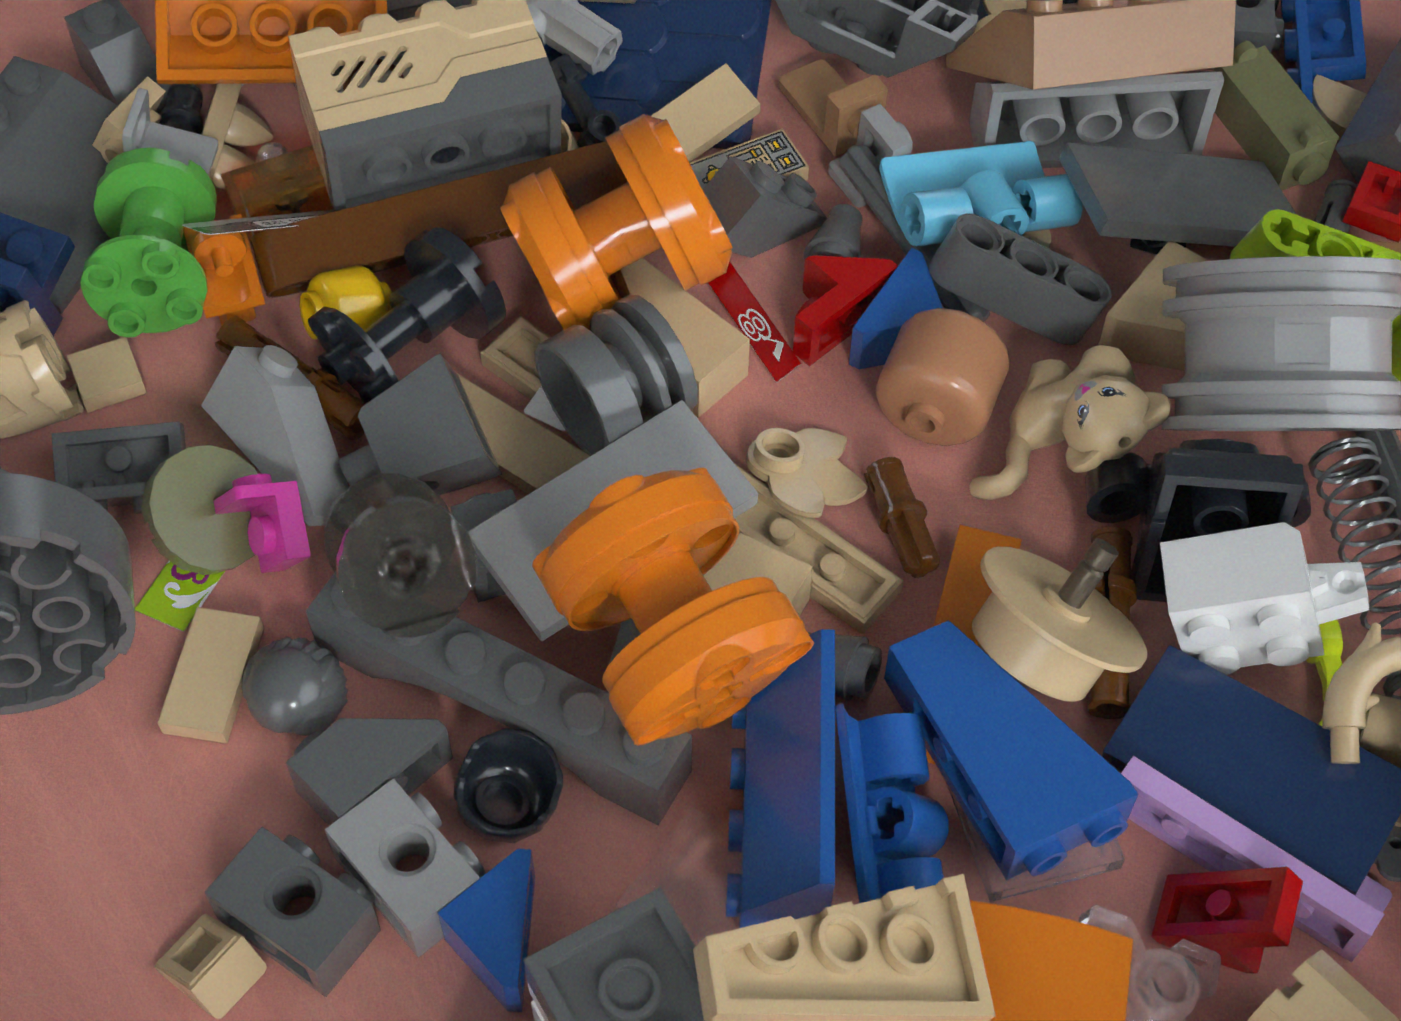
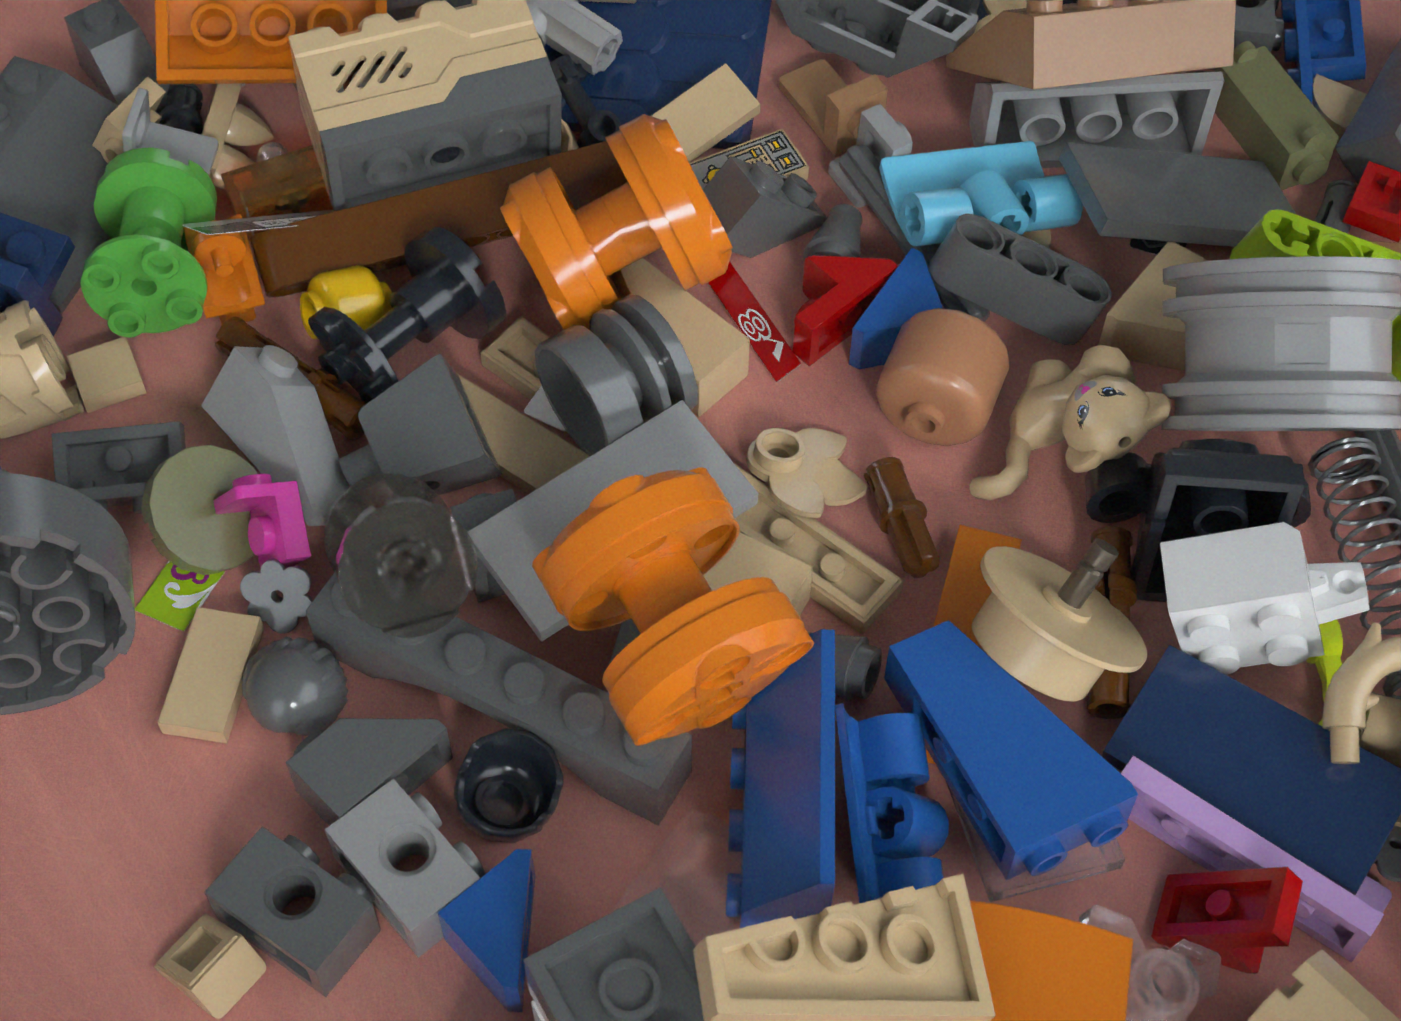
none -> plant [240,559,313,634]

